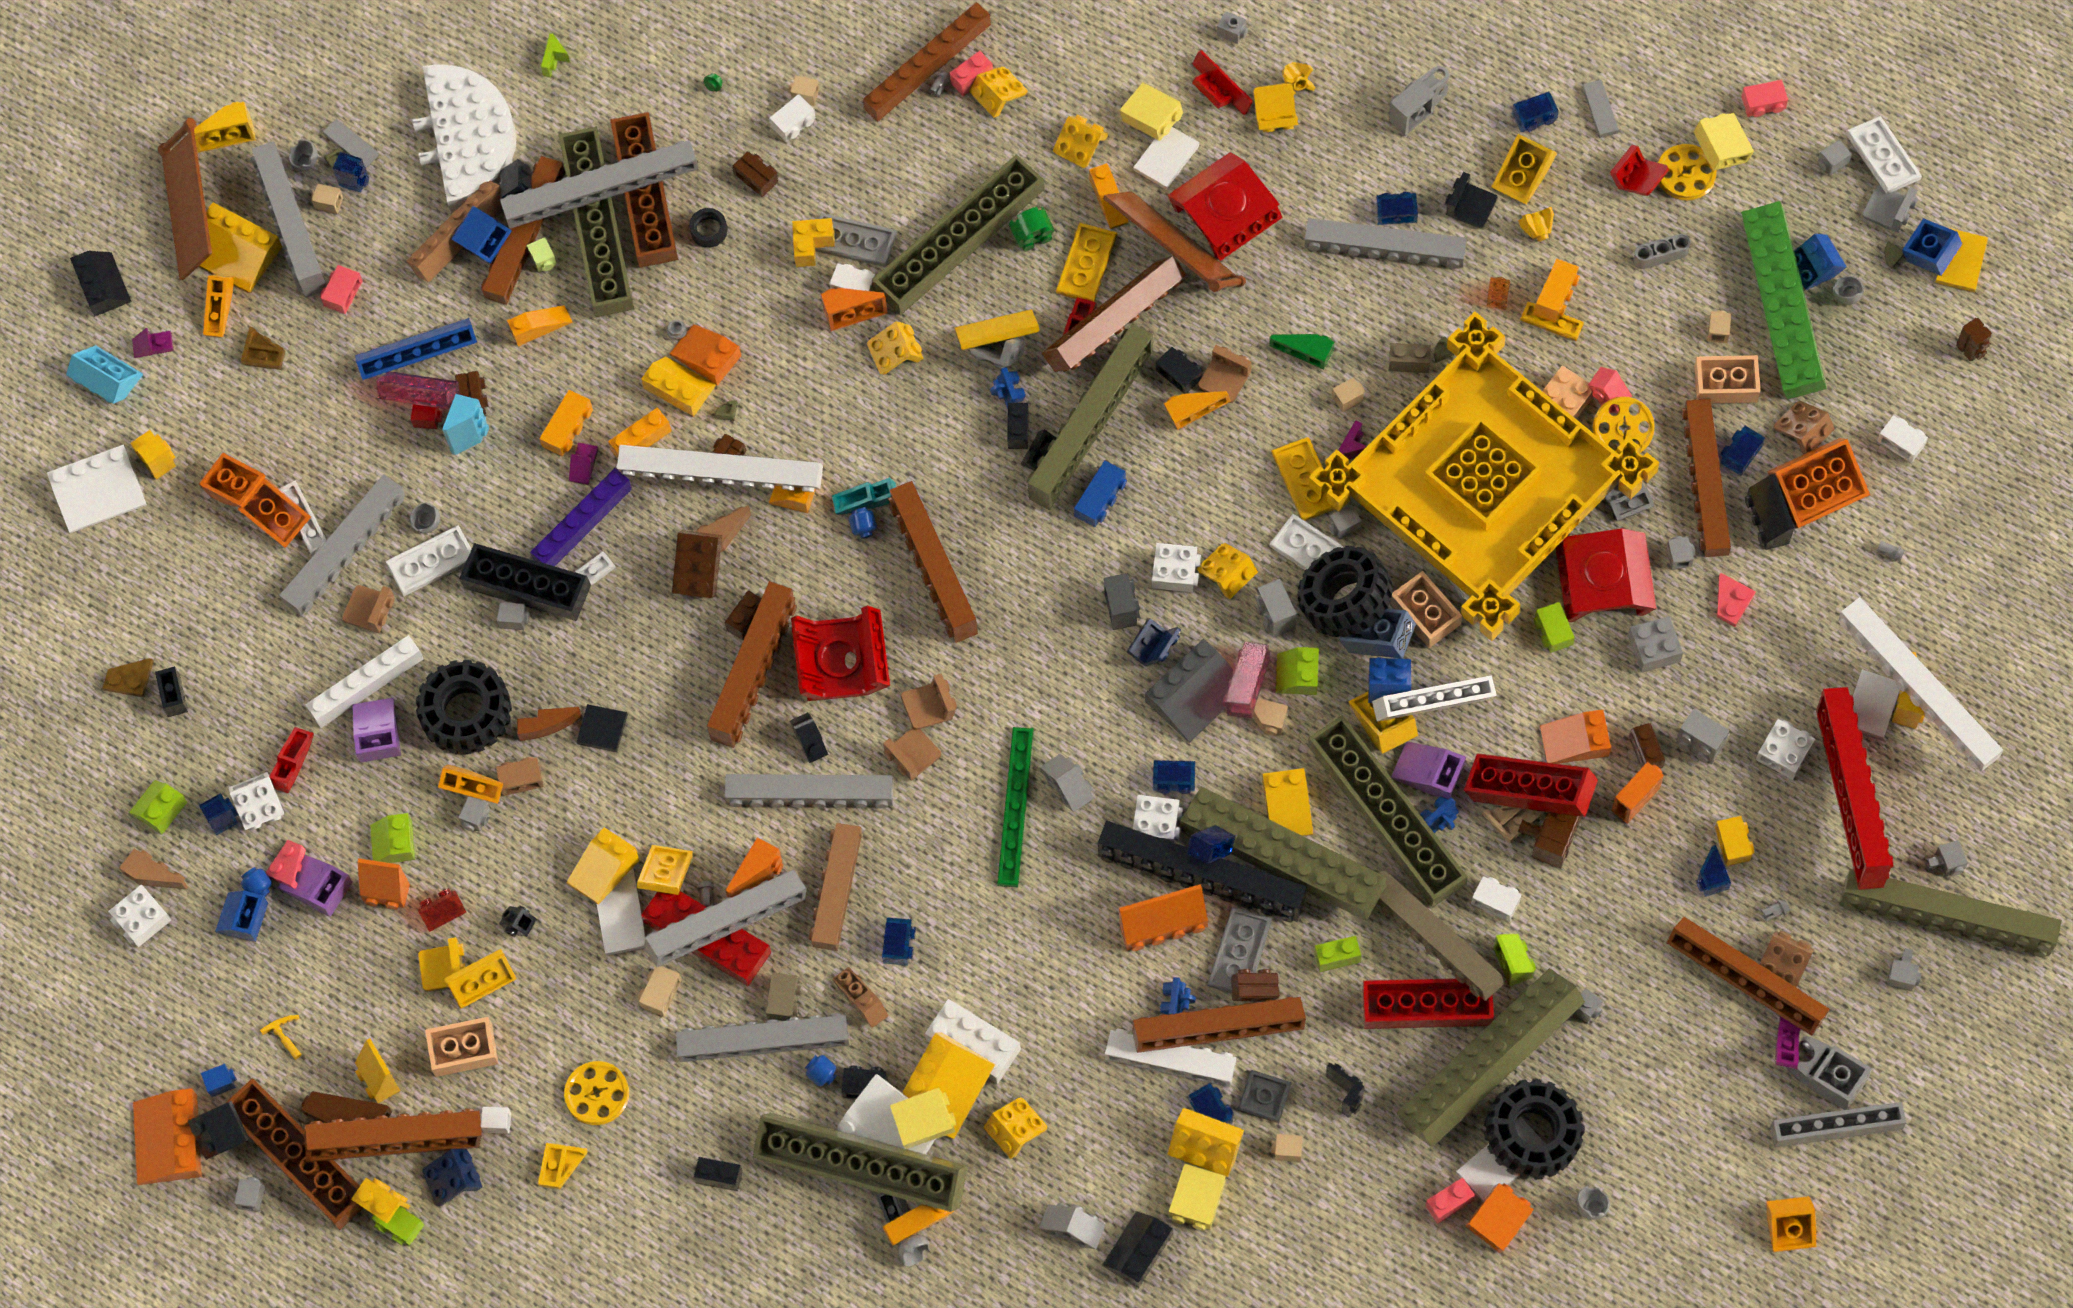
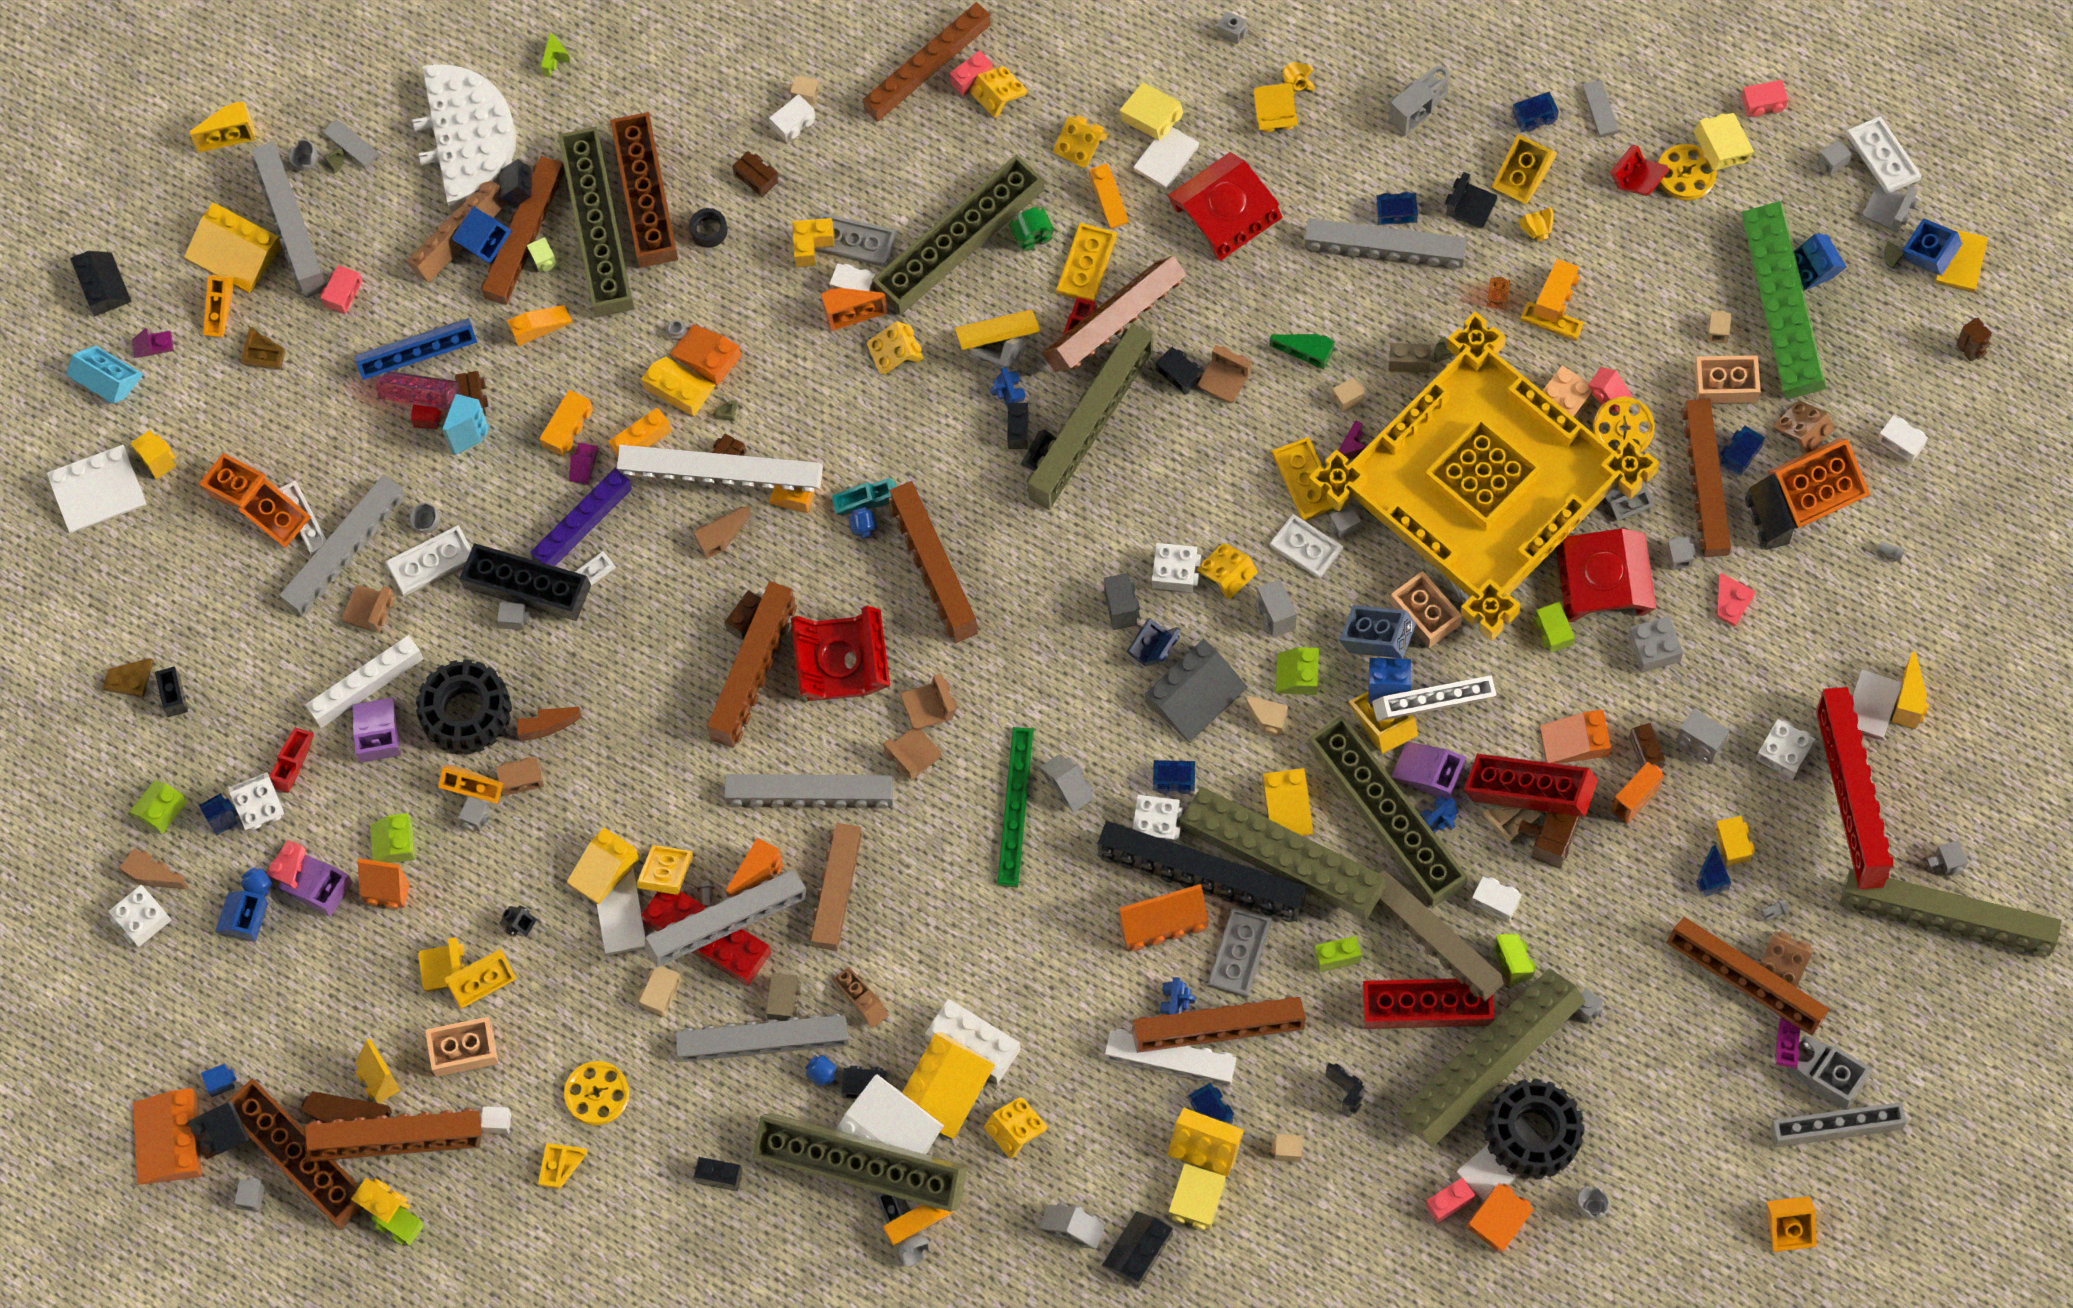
dark orange flag [158,118,212,280] -> none
yellow piece [260,1015,302,1060] -> none
tan brick [311,184,343,214] -> none
clear blue brick [332,152,369,193] -> none
clear red bracket [417,888,467,932] -> none
dark blue bracket [422,1149,483,1206] -> none
light grey brick [500,140,699,229] -> none
black tile [577,704,628,752] -> none
reddish brown brick [672,530,722,598] -> none
green plate [703,73,723,92] -> none
black brick [789,712,829,763] -> none
clear blue brick [882,917,916,966] -> none
light yellow brick [890,1088,957,1149] -> none
light grey pin [929,71,951,97] -> none
blue brick [1074,460,1127,527] -> none
dark orange flag [1103,191,1246,292] -> none
light orange slope [1164,391,1231,430] -> none
clear blue brick [1187,825,1236,864] -> none
red bracket [1192,50,1253,115] -> none
clear pink brick [1223,642,1270,718] -> none
reddish brown brick [1231,969,1280,1001] -> none
dark grey tile [1238,1070,1292,1123] -> none
black tyre [1297,546,1393,637] -> none
light grey beam [1633,234,1691,269] -> none
light grey hair [1833,276,1864,305] -> none
white brick [1838,597,2003,772] -> none
light grey brick [1887,948,1921,991] -> none

